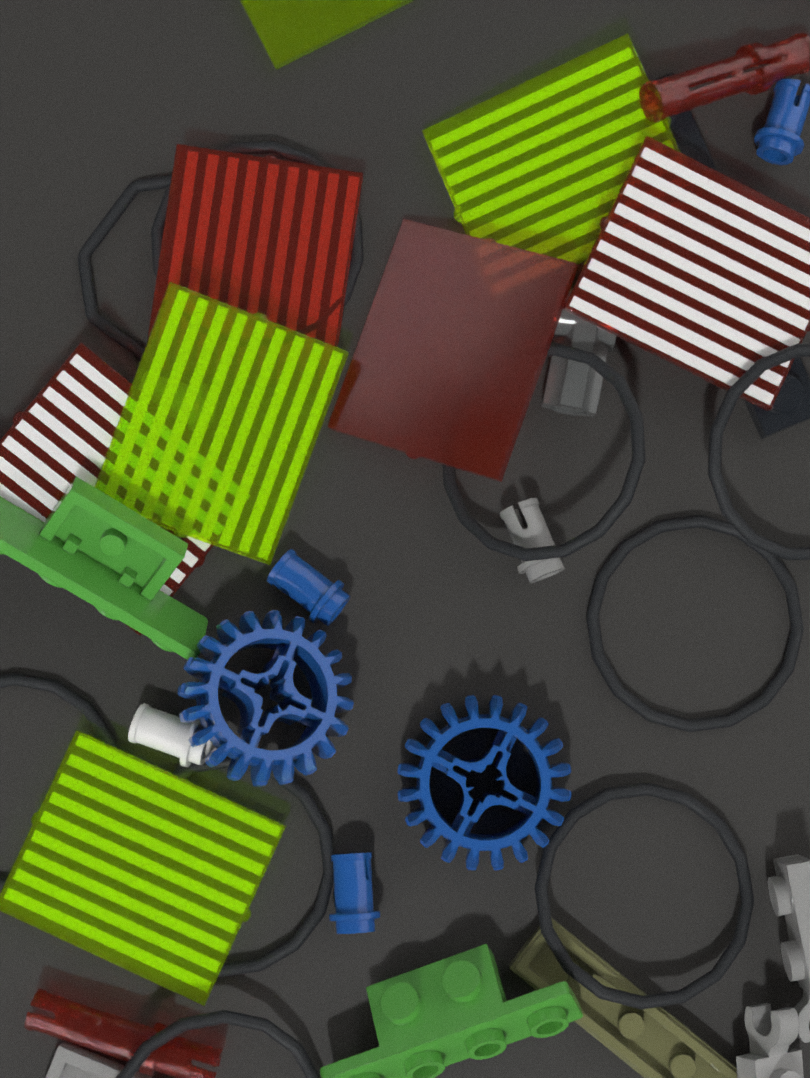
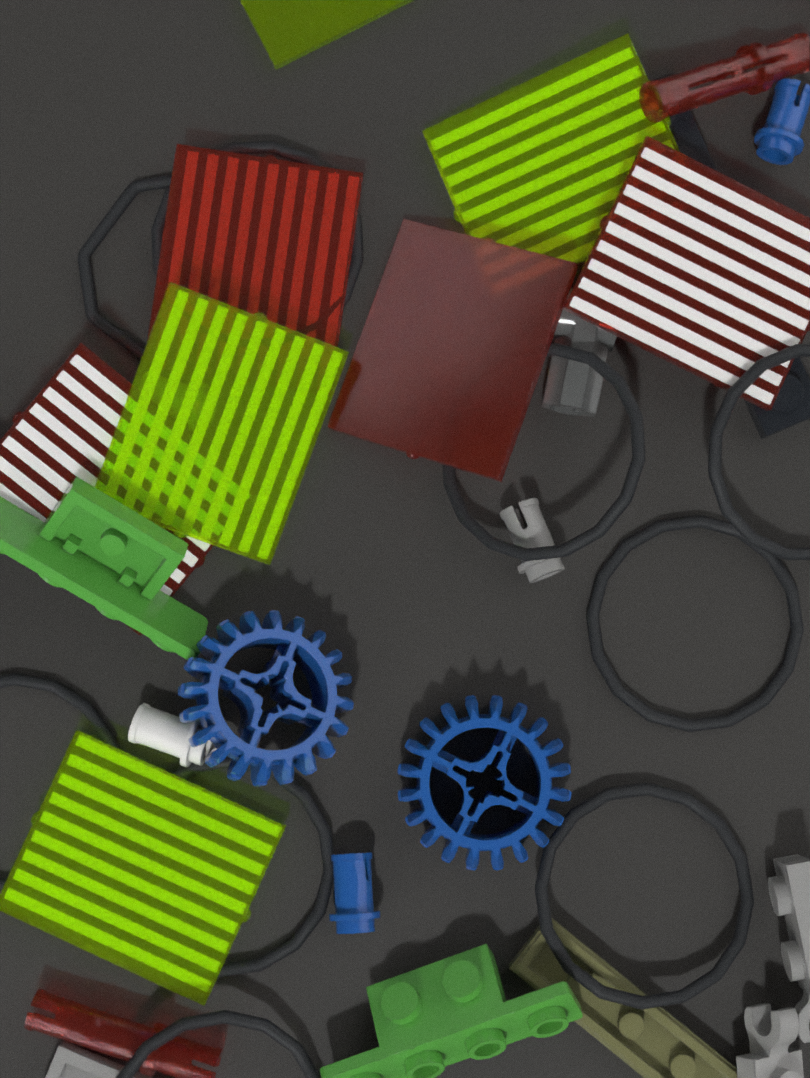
blue pin [266,549,351,626] -> none

